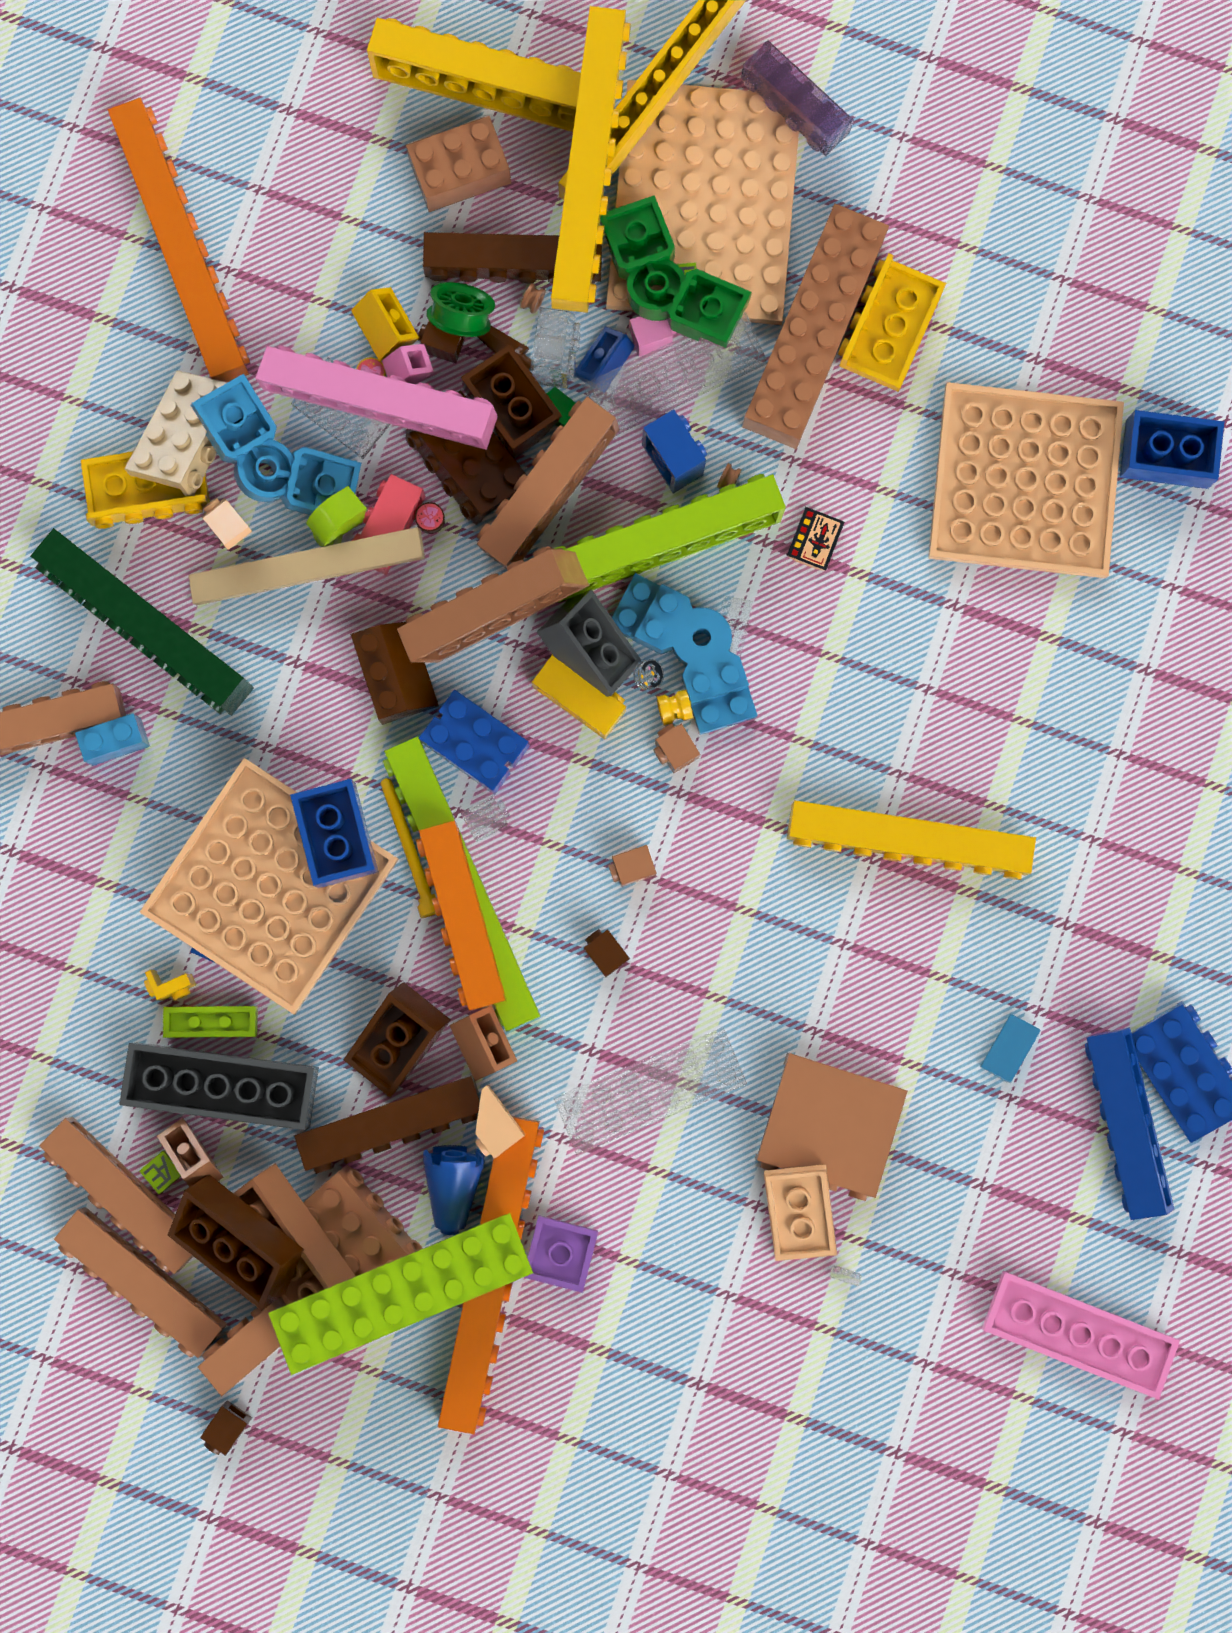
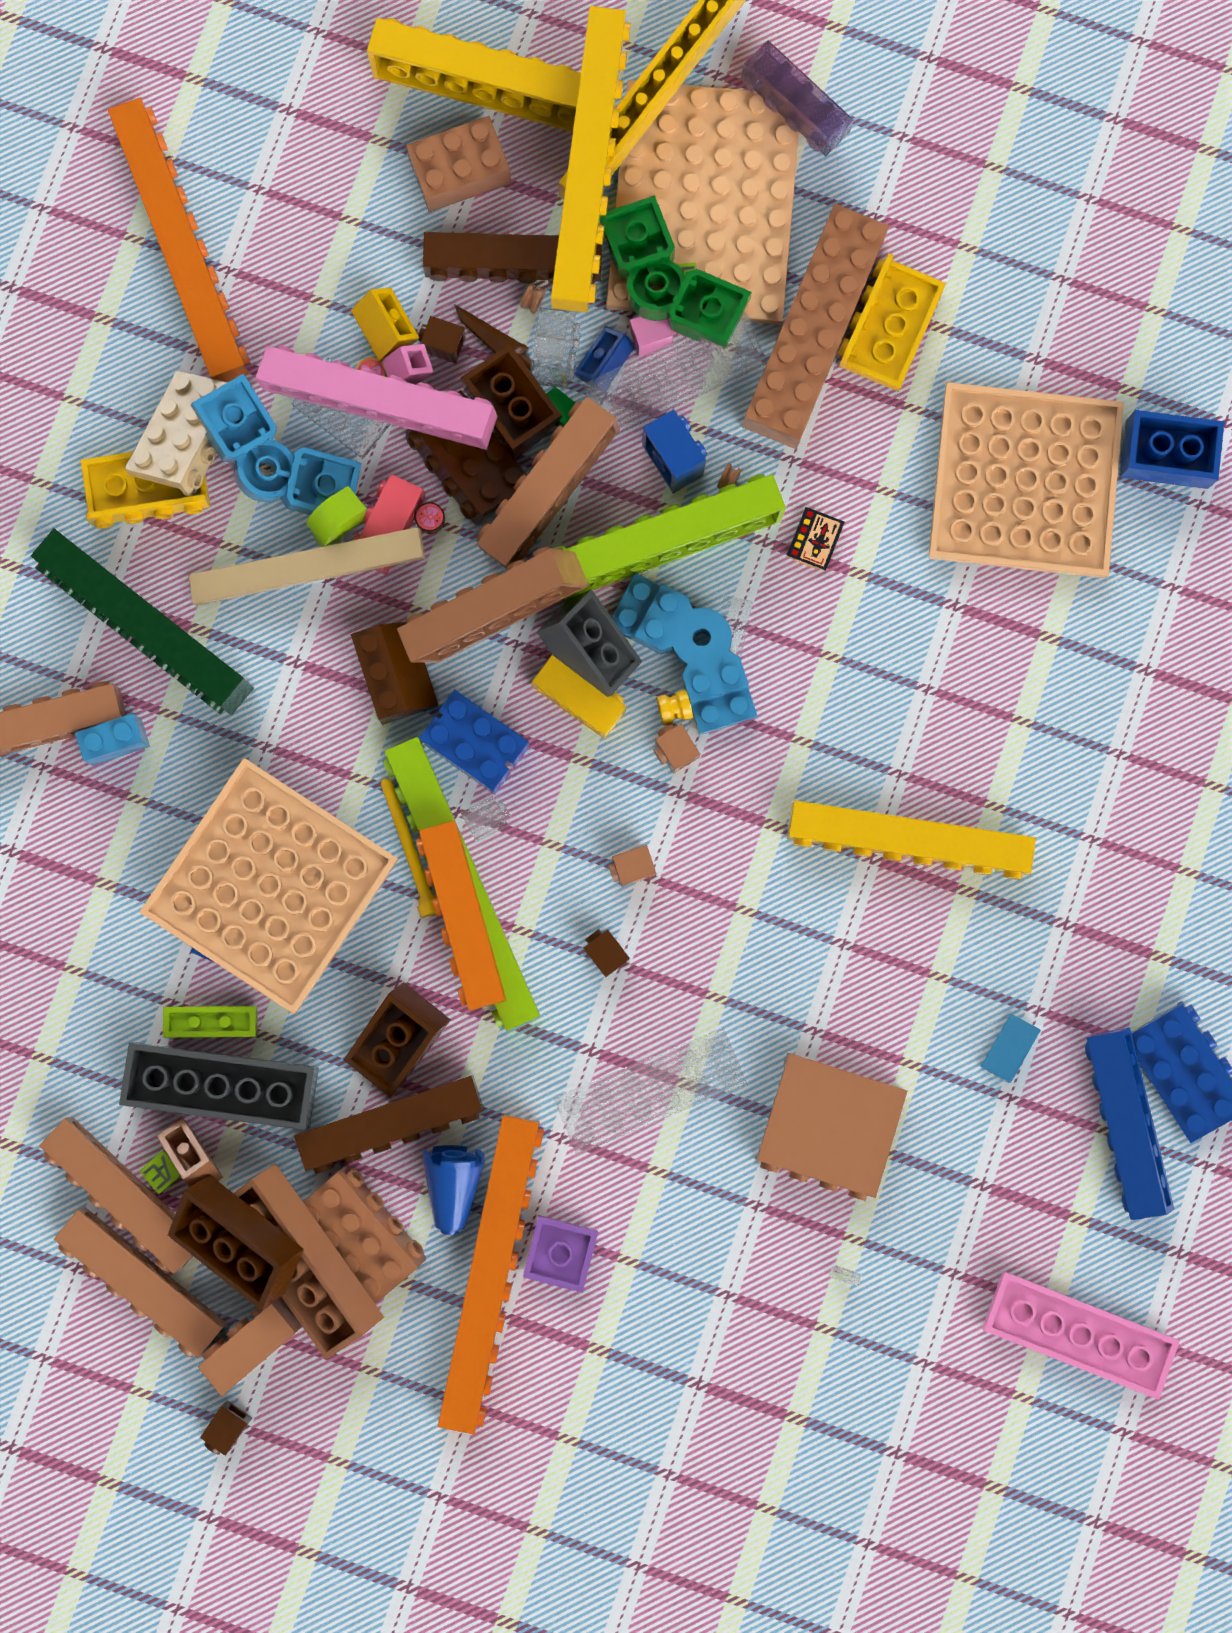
yellow bracket [144,970,197,1001] -> none
light nougat slope [201,498,252,550] -> none
lime brick [268,1213,533,1375] -> none
blue brick [290,779,379,888] -> none
green wheel [426,282,495,337] -> none
nougat brick [449,1005,517,1081] -> none
light nougat slope [475,1085,525,1159] -> none
clear tile [633,659,664,690] -> none
light nougat tile [764,1165,837,1261] -> none

